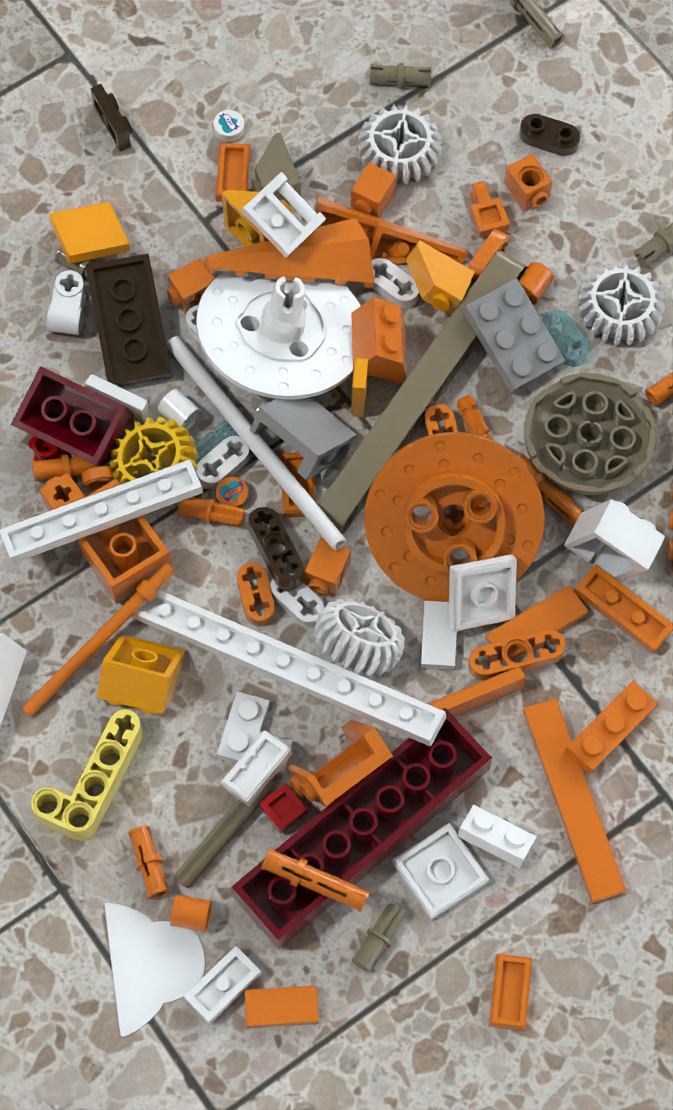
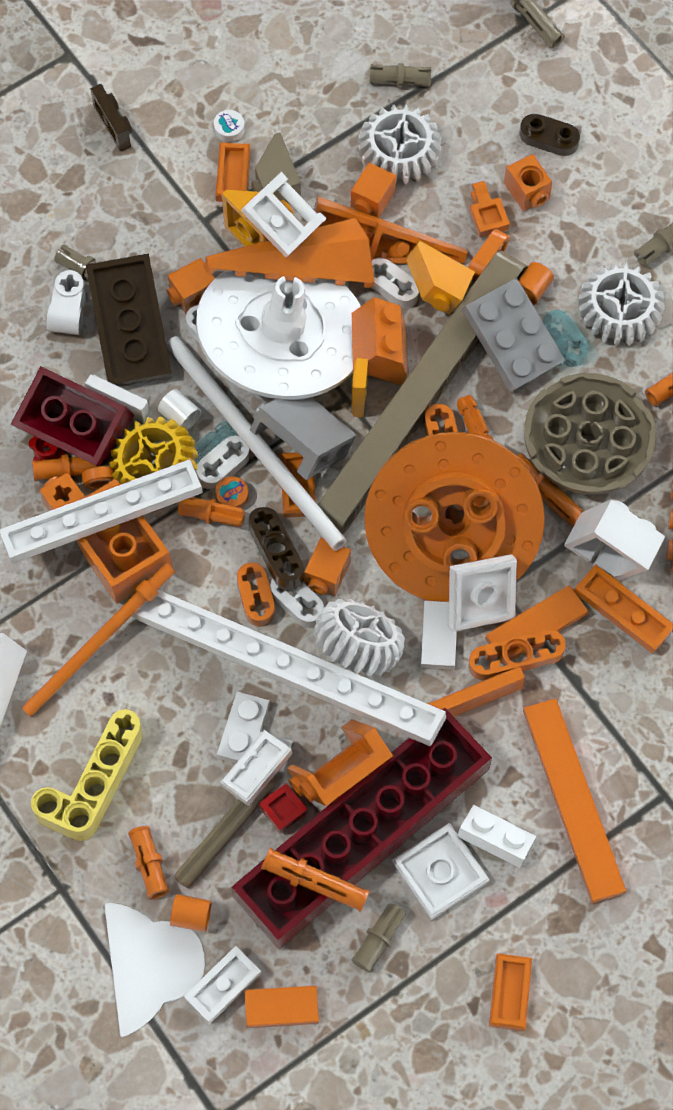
light orange tile [49,202,130,264] -> none
light orange slope [97,634,186,714] -> none
orange plate [564,680,658,775] -> none

